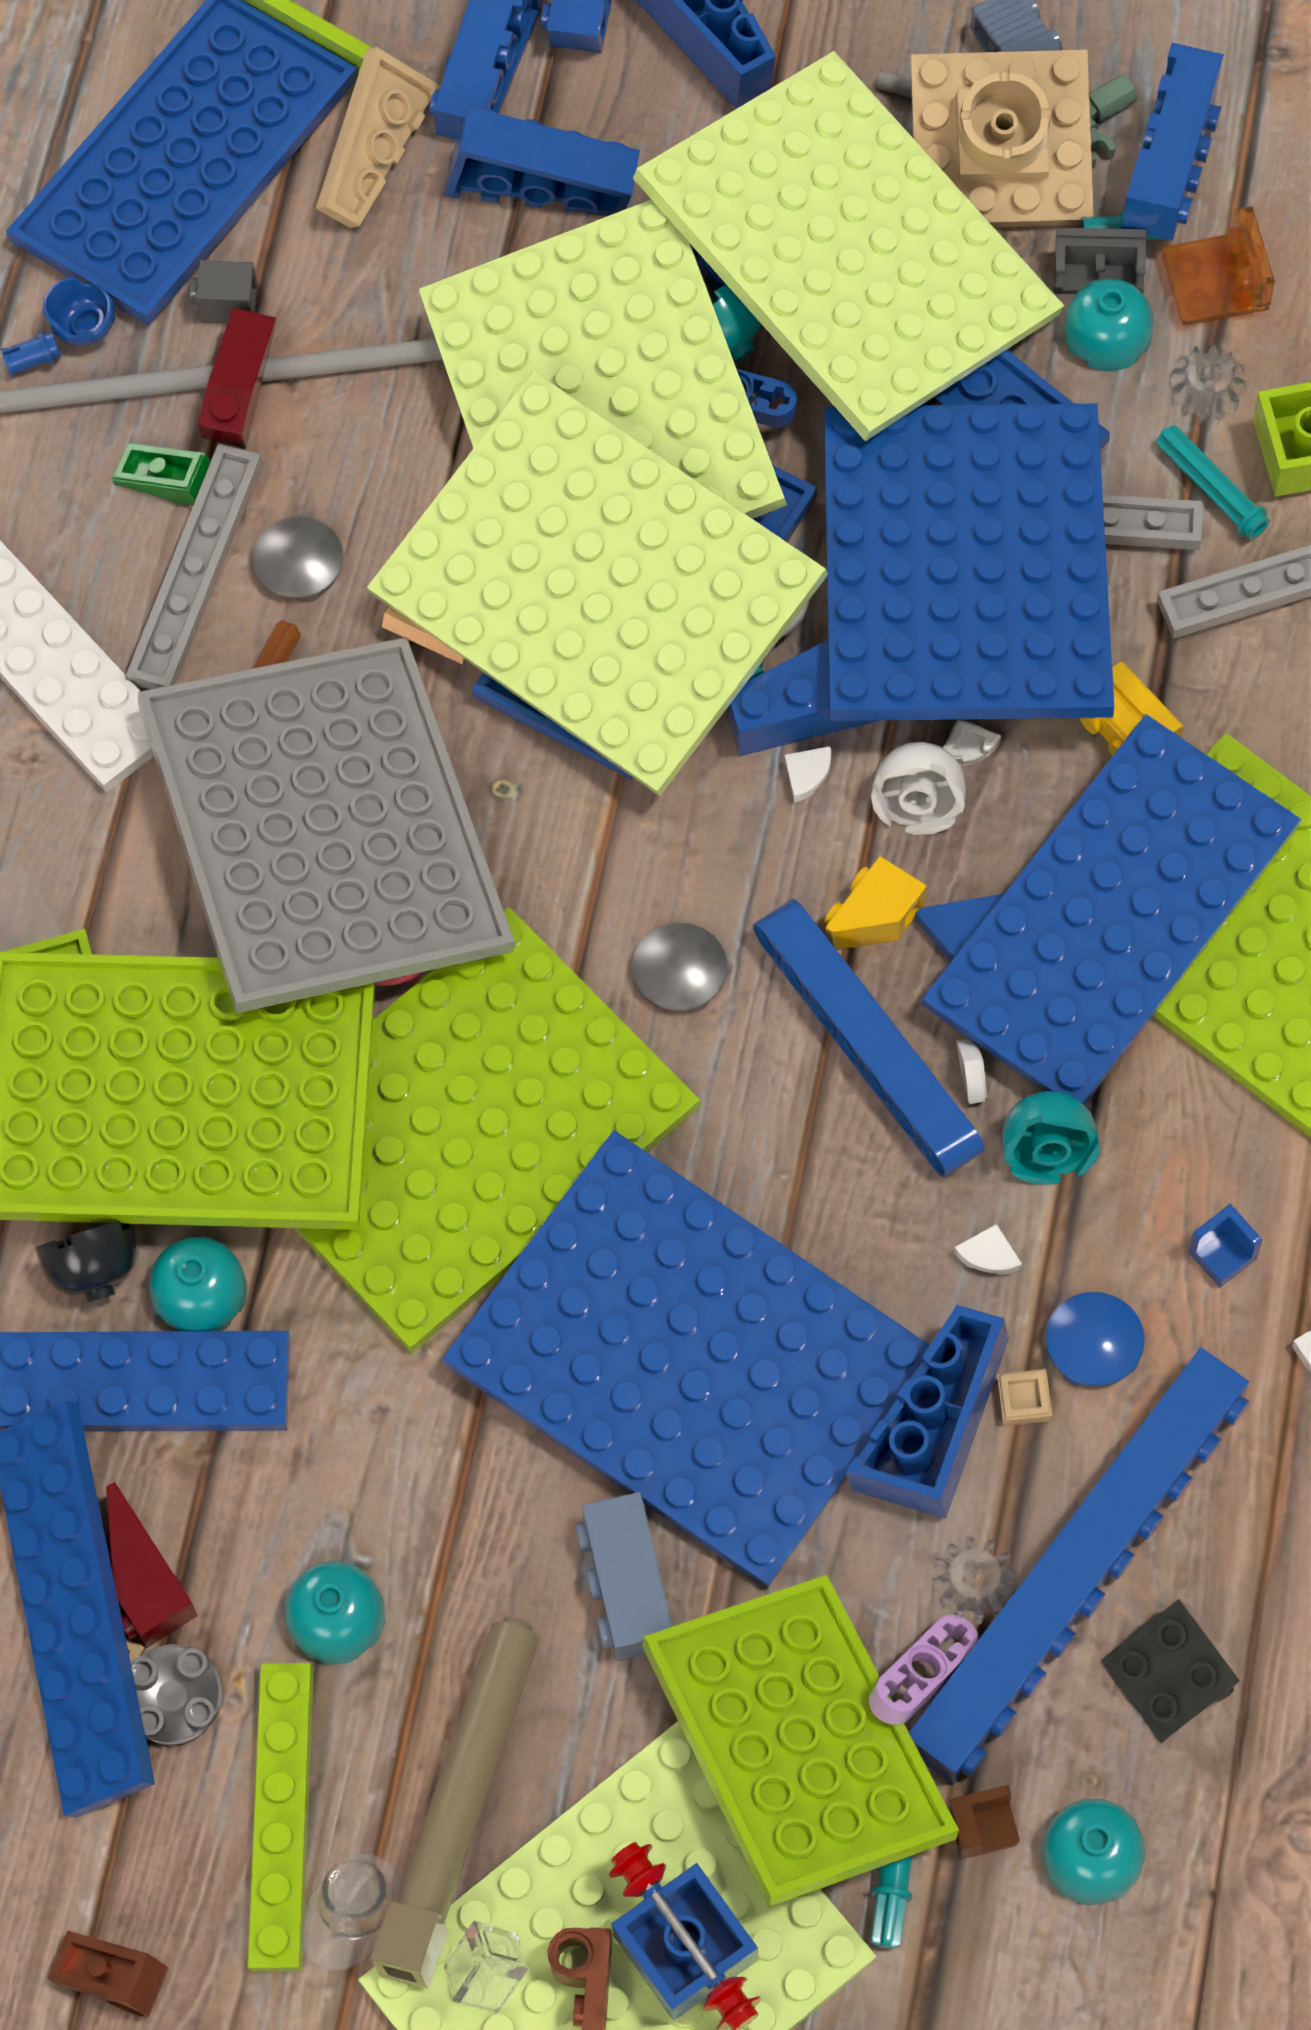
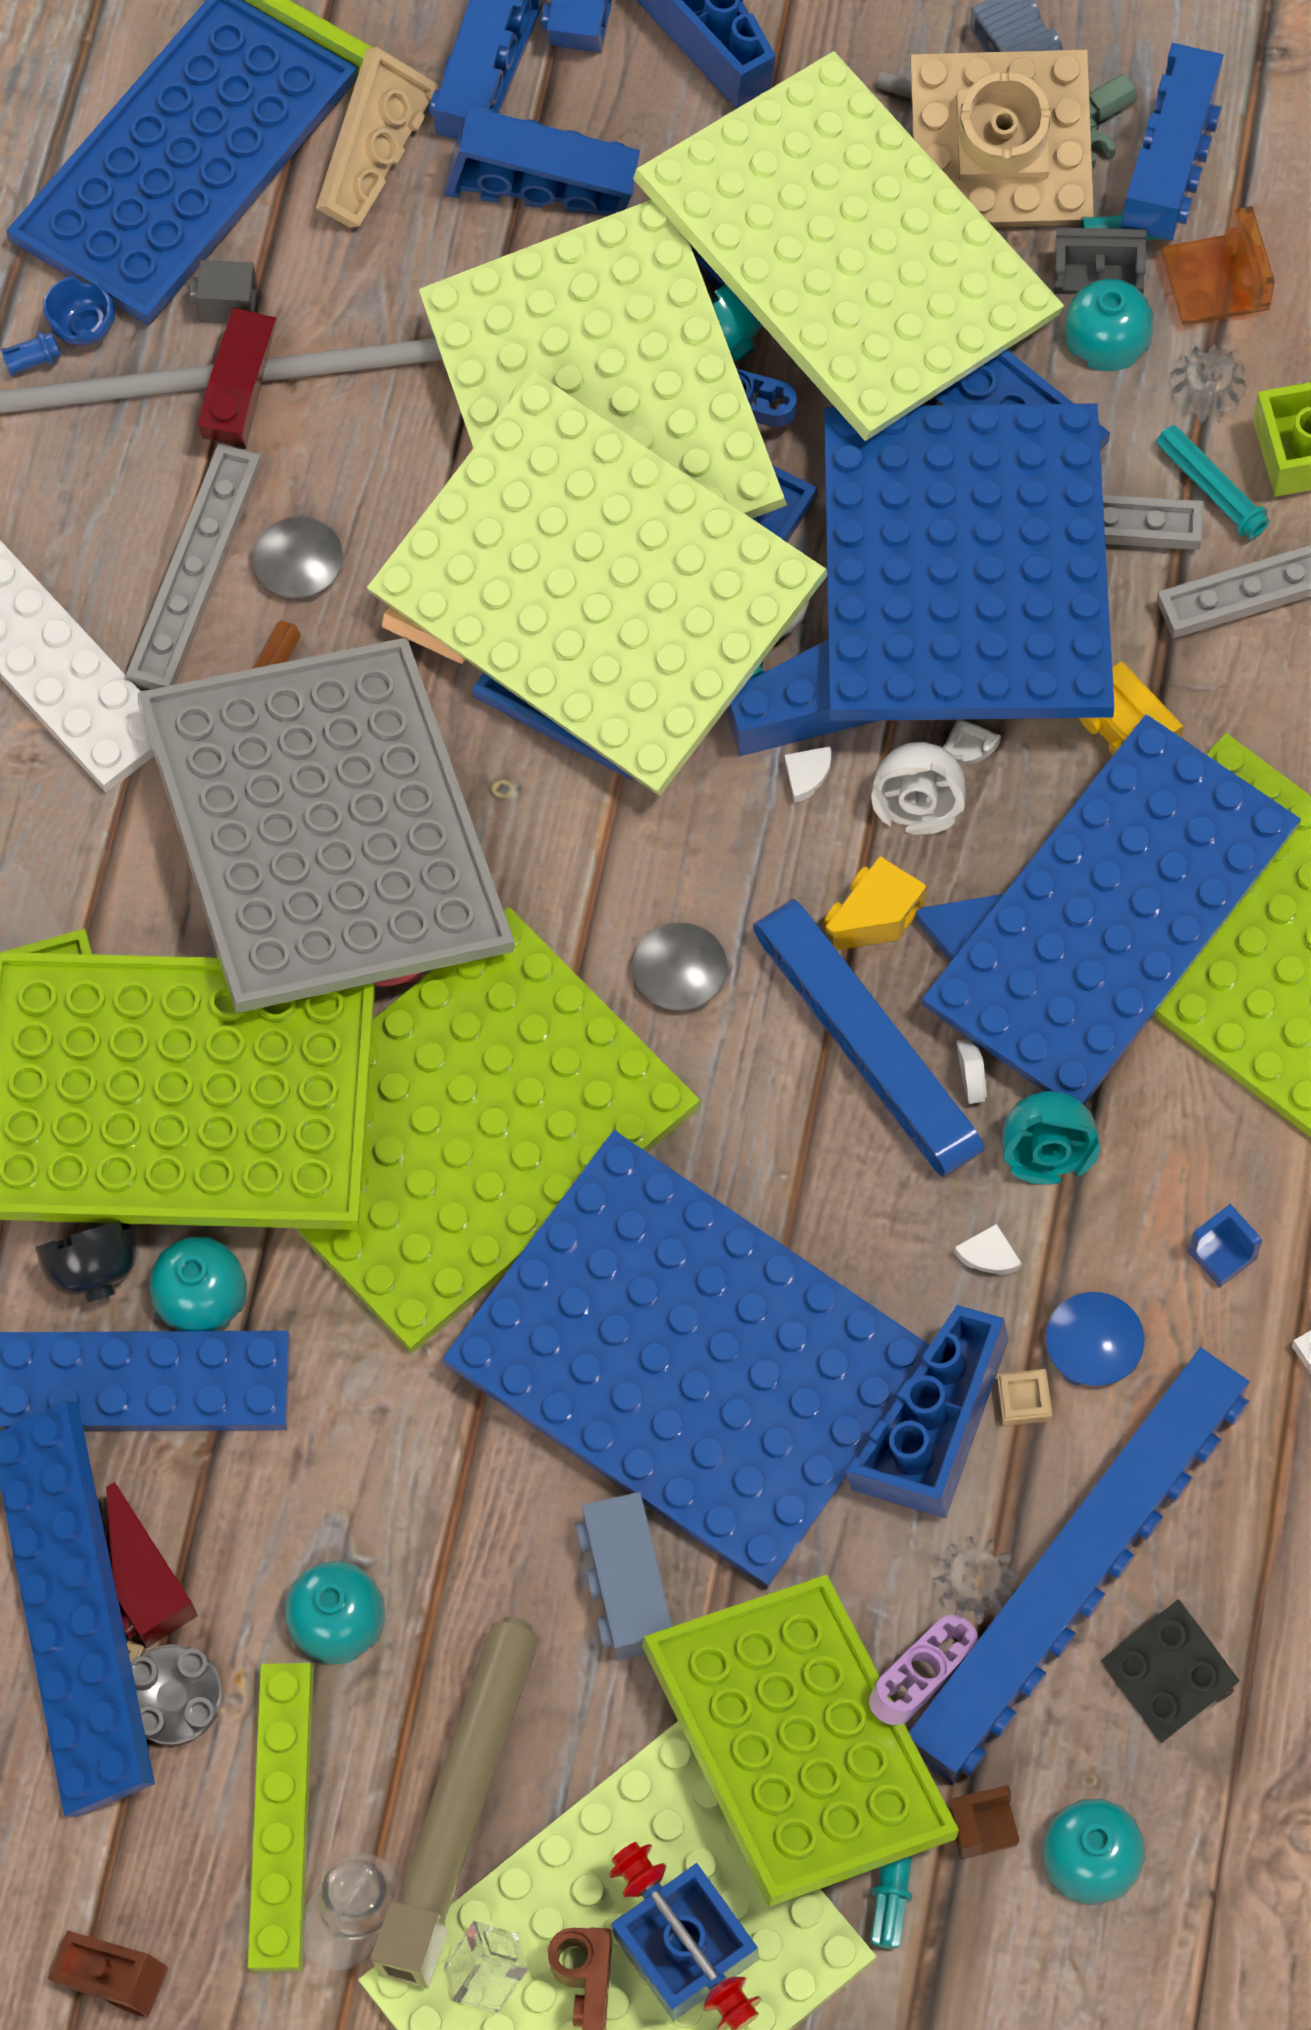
green slope [111,442,211,506] -> none

